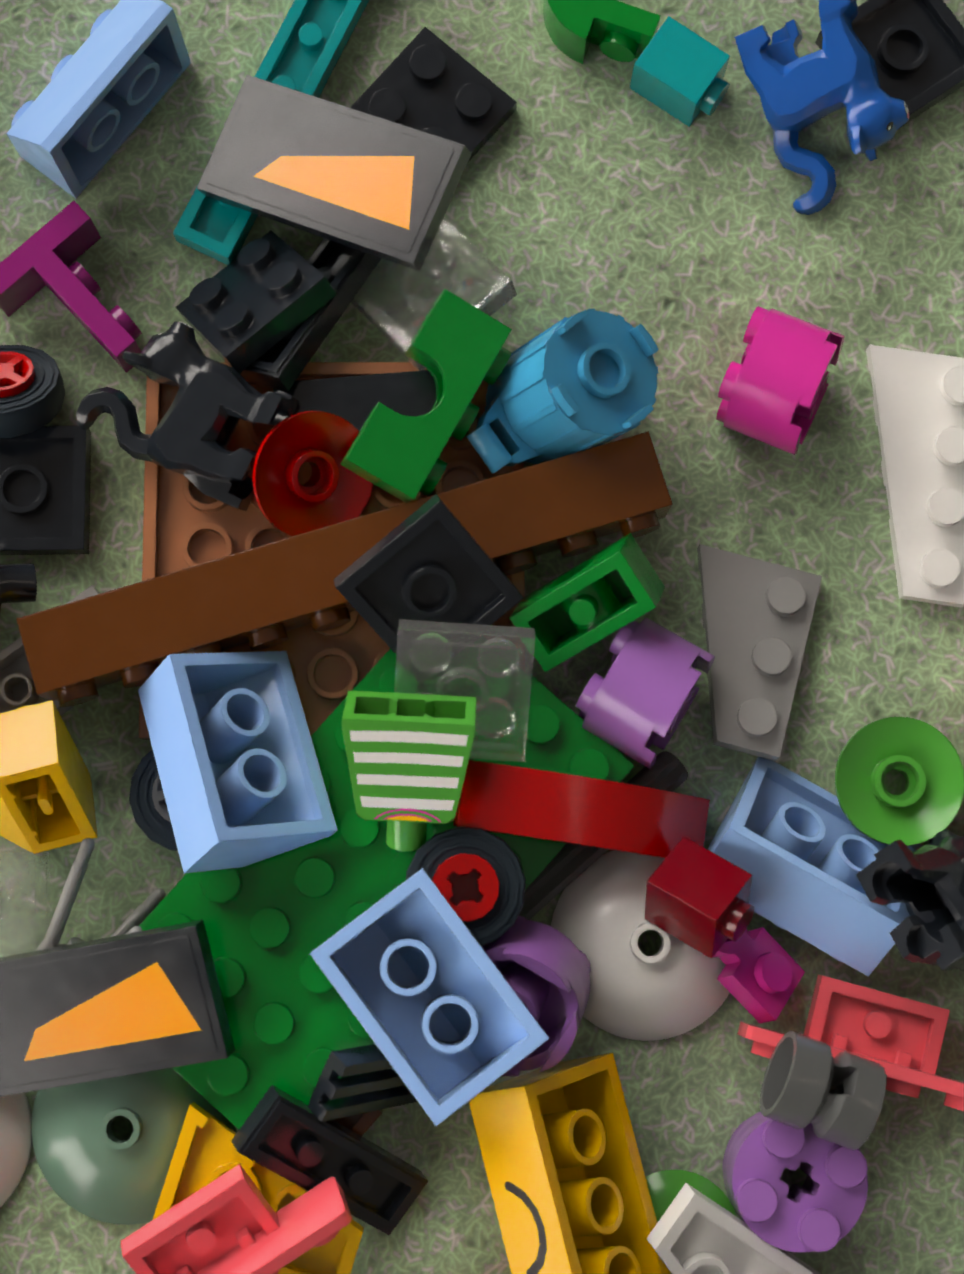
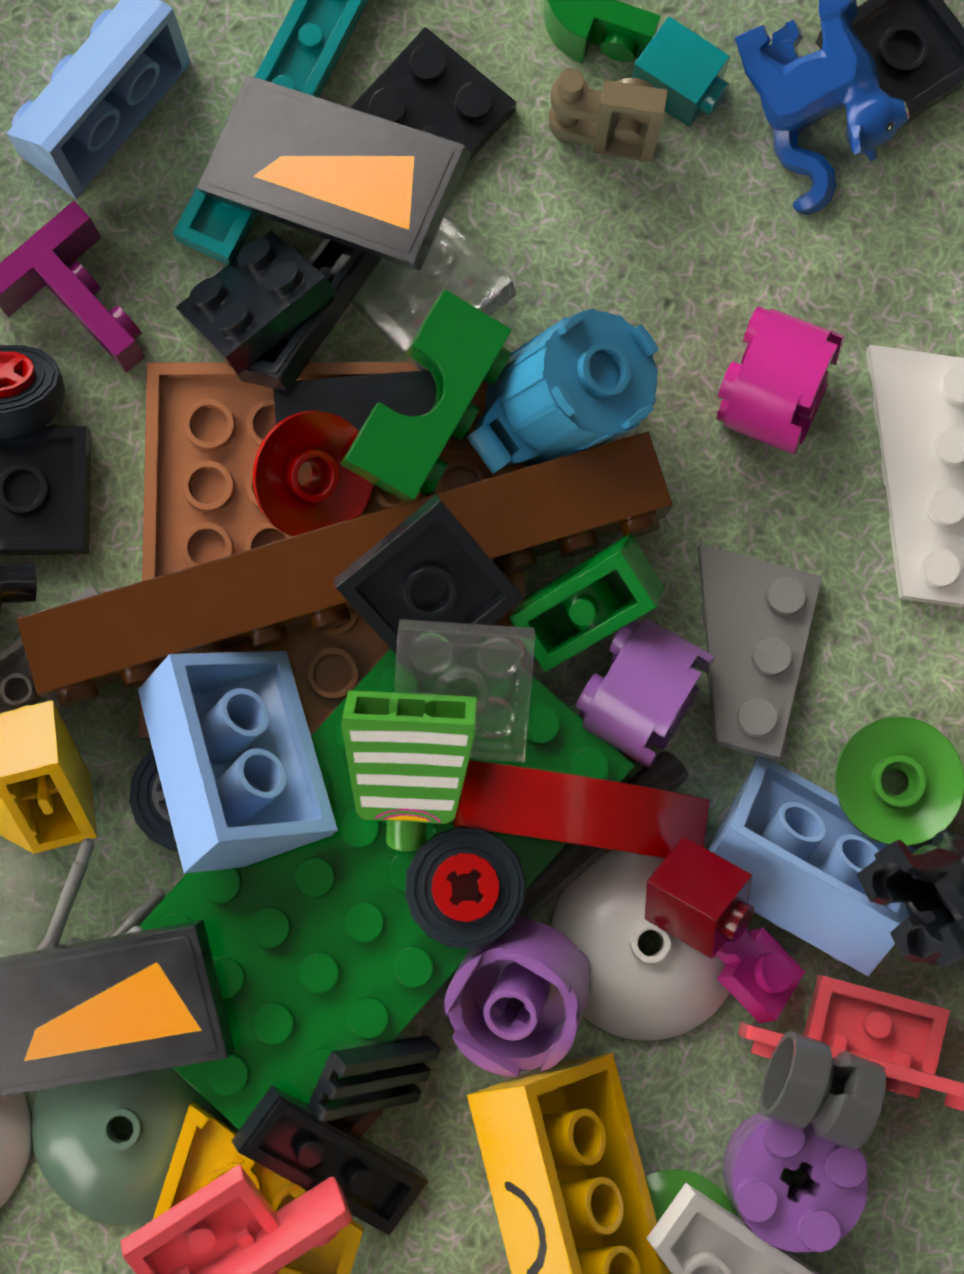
black animal [76,321,299,511] -> none
light blue slope [309,868,549,1126] -> none
none -> dark tan plate [548,69,668,162]

